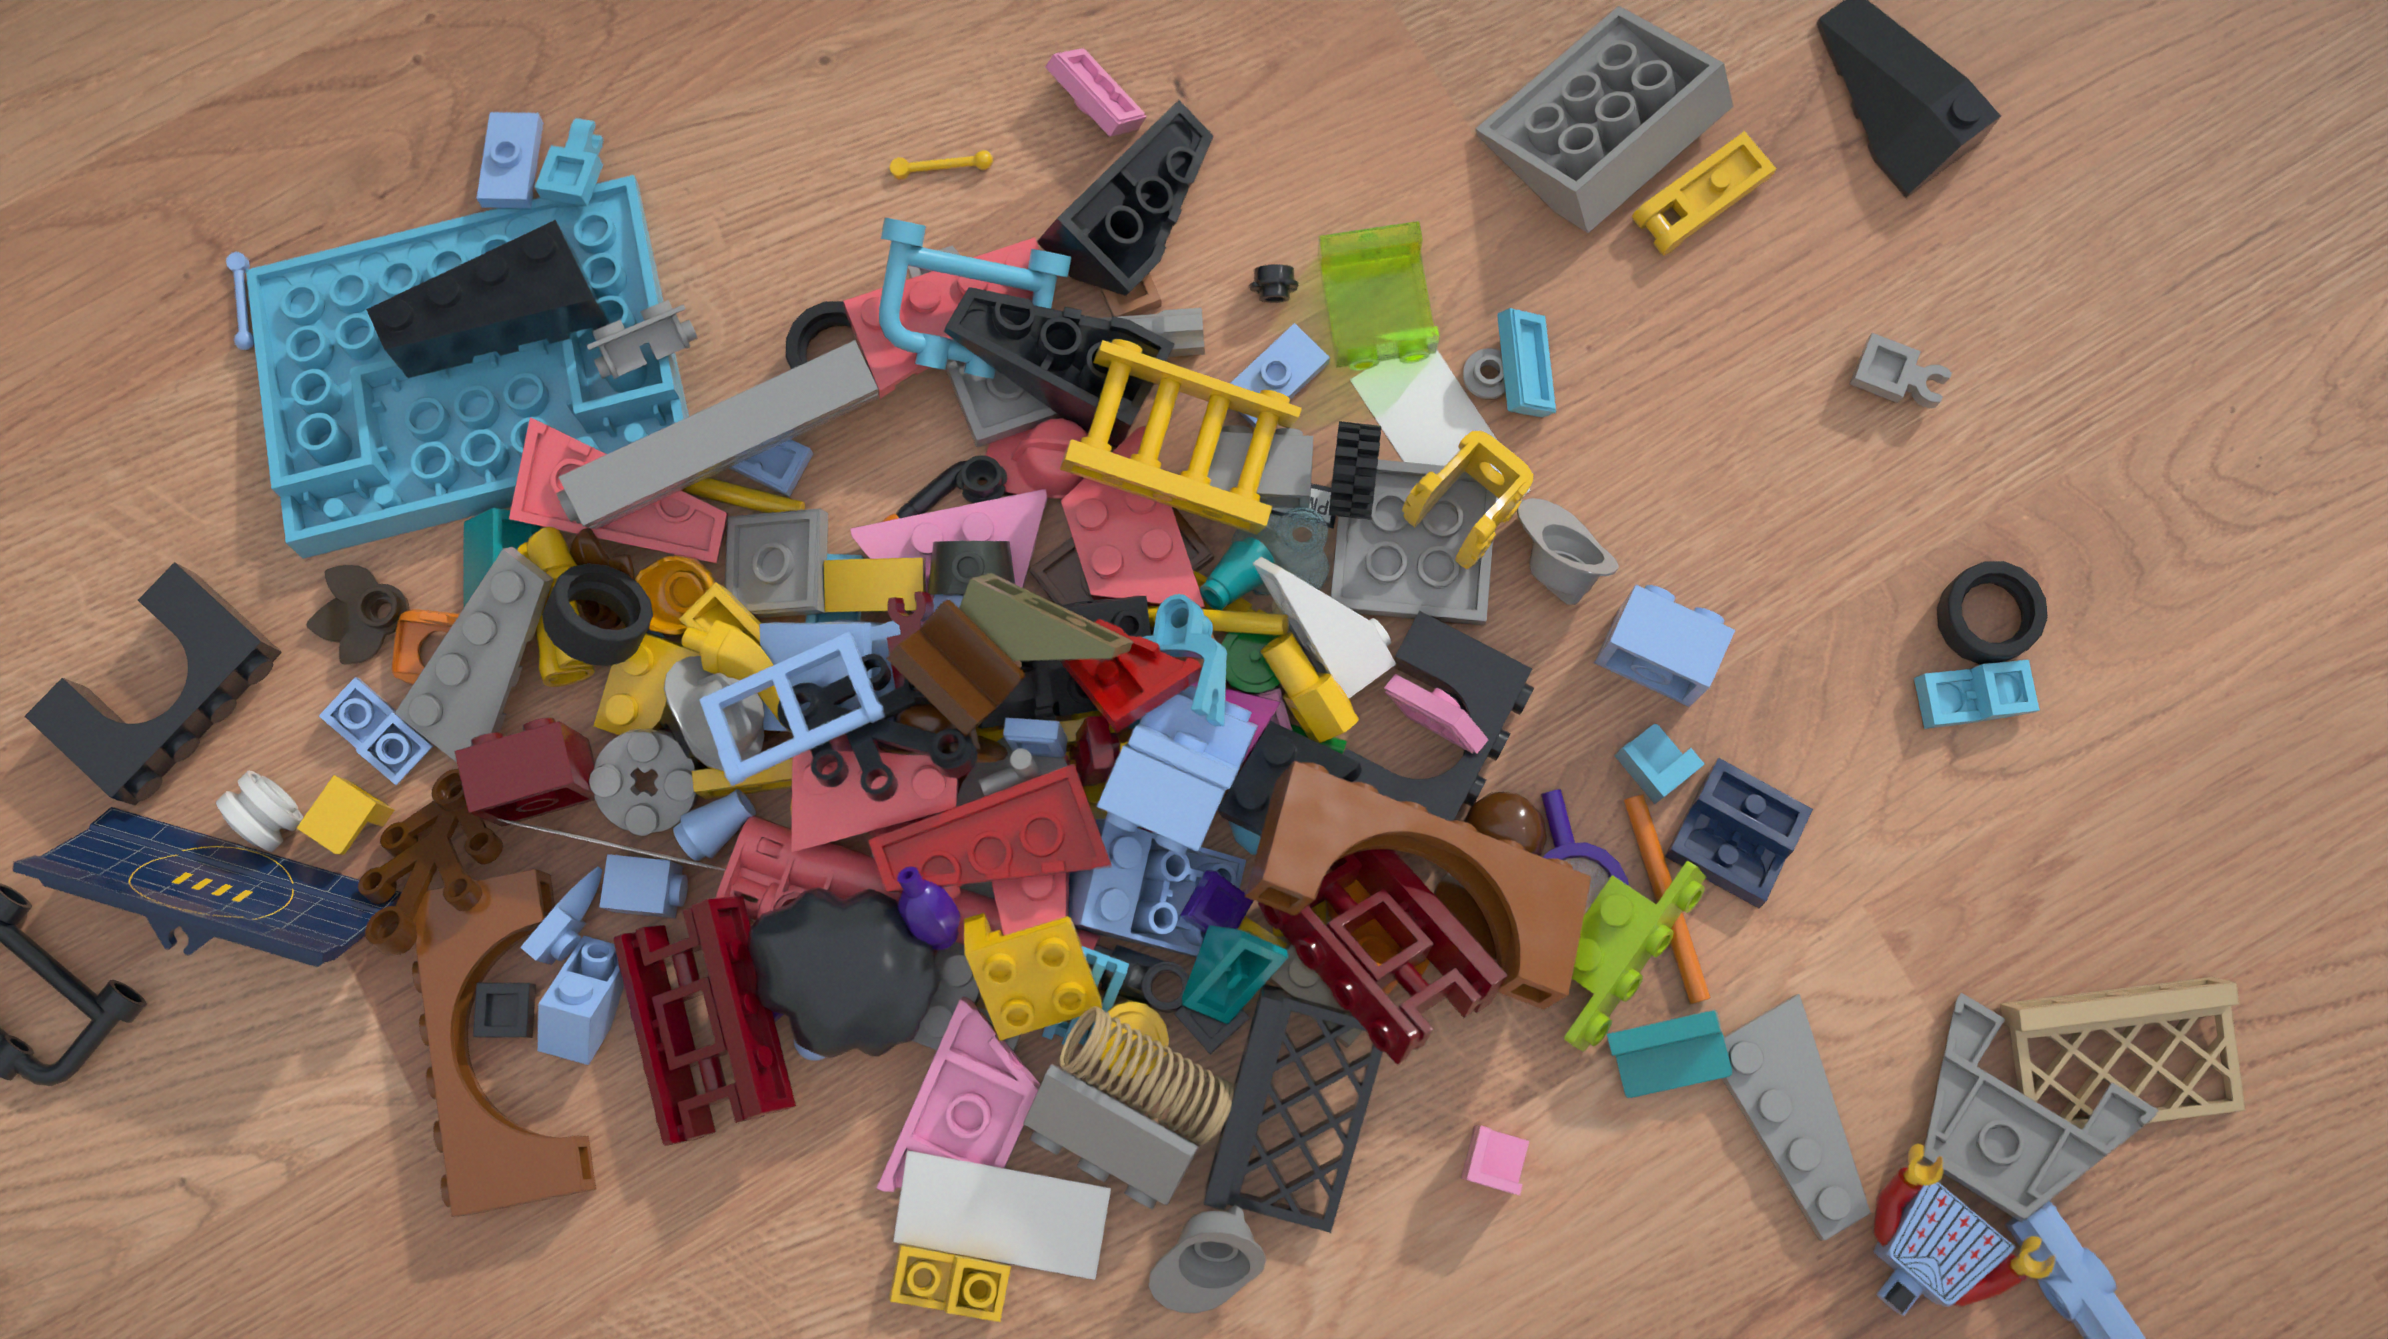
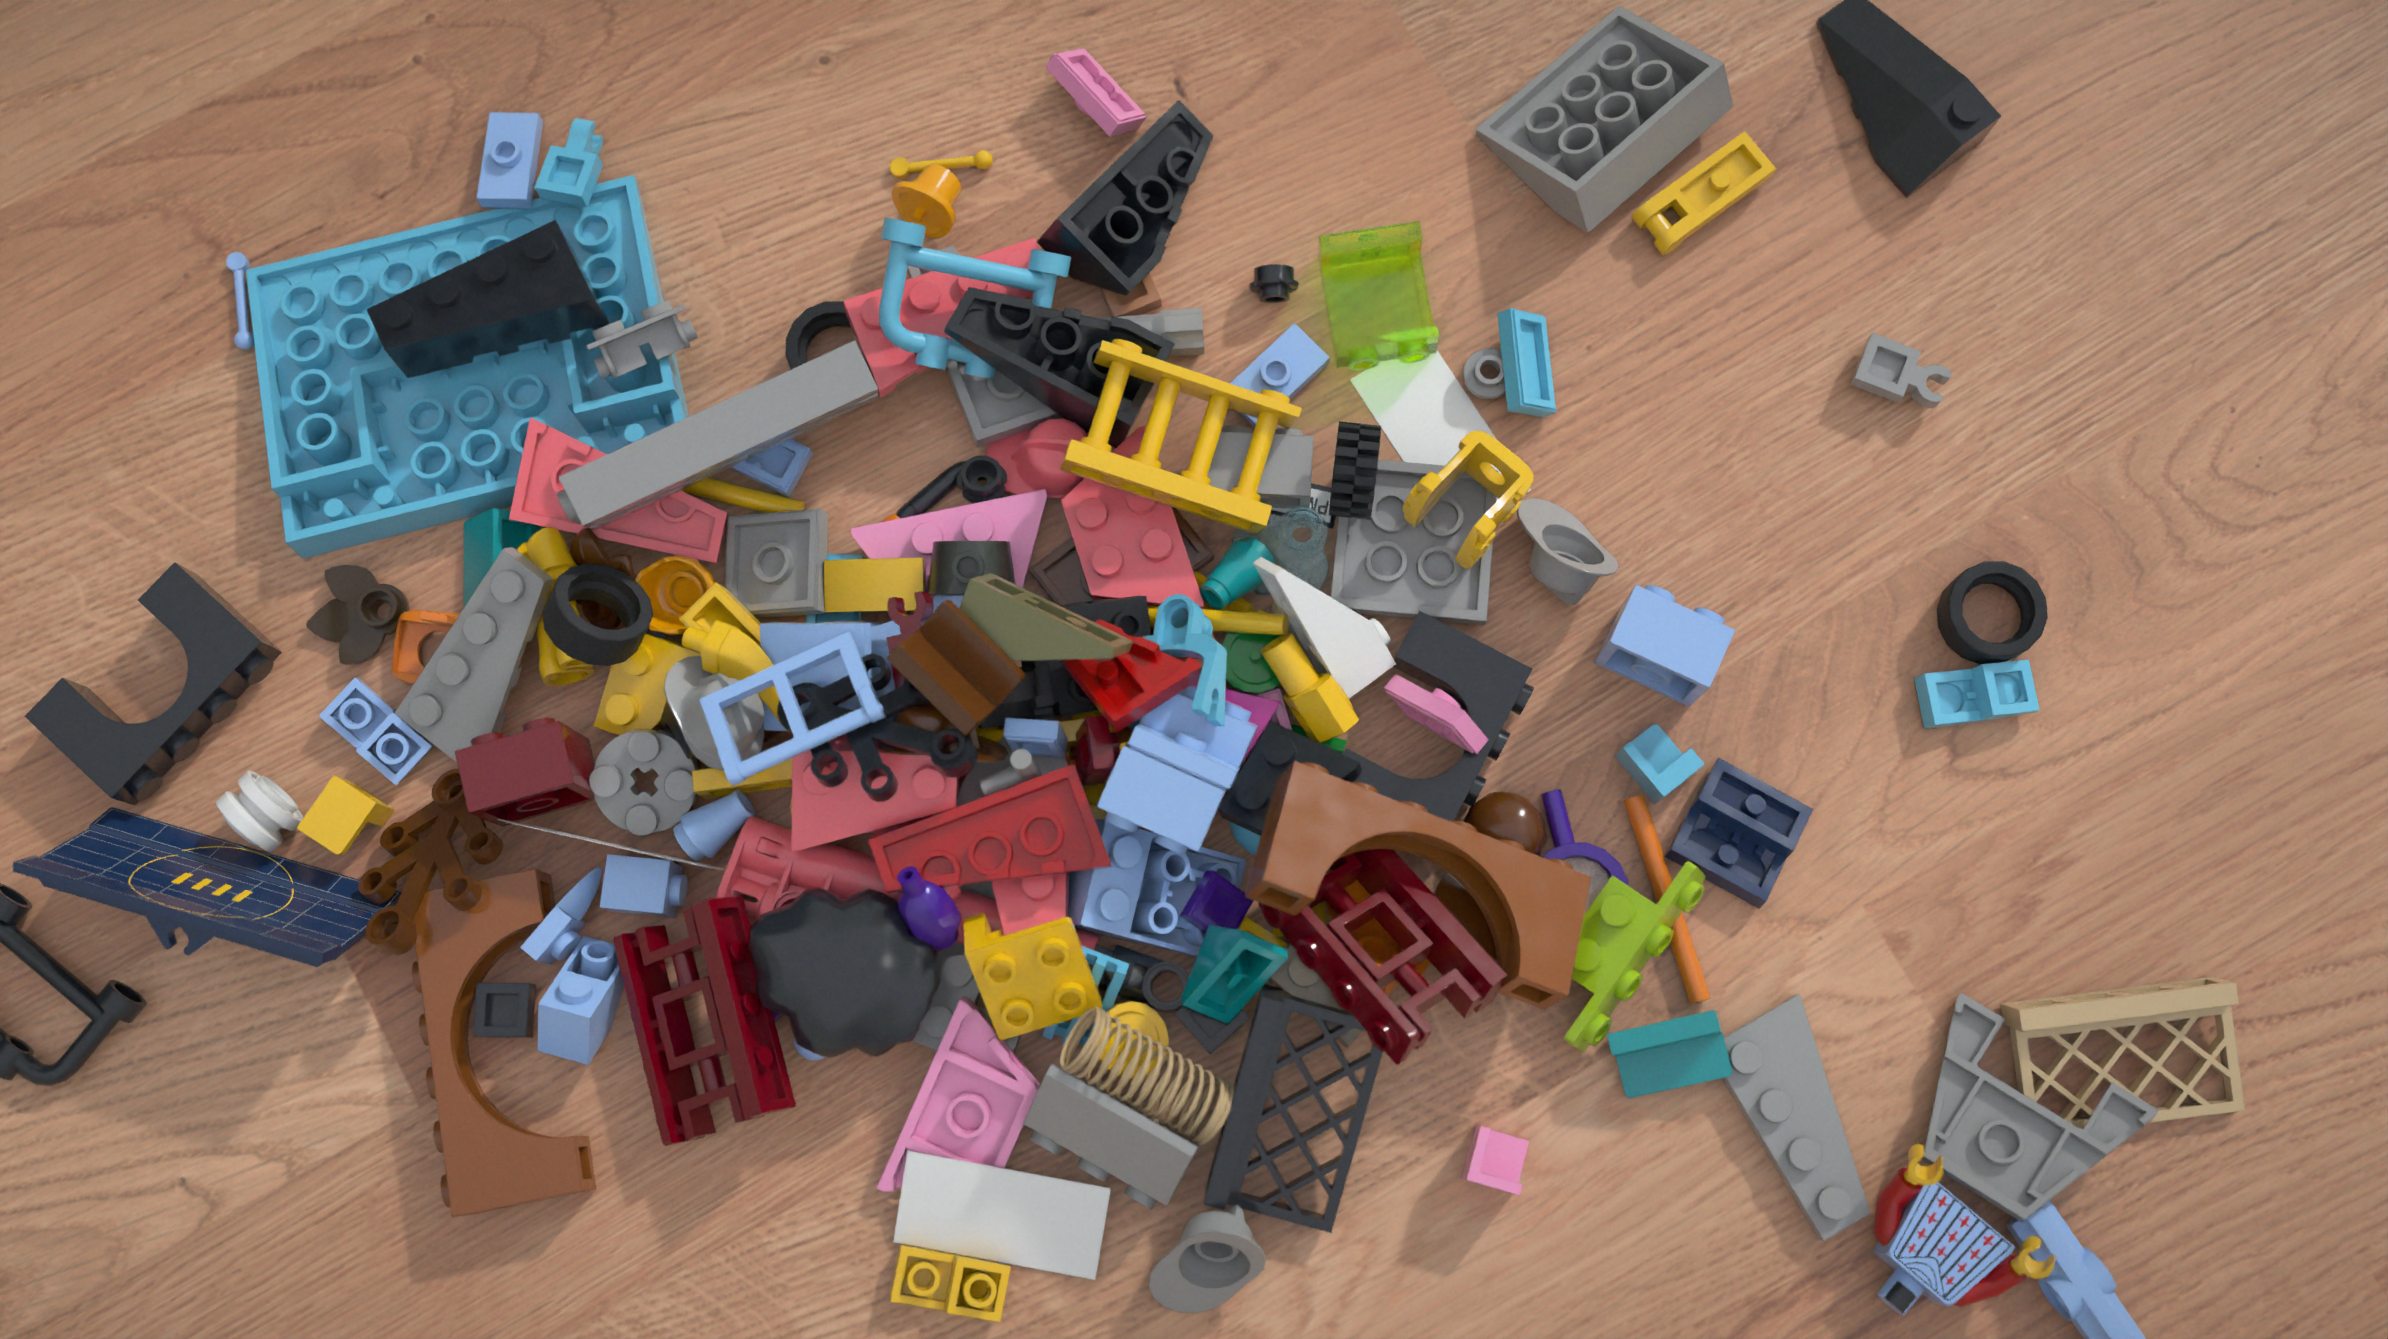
none -> light orange piece [891,164,962,238]

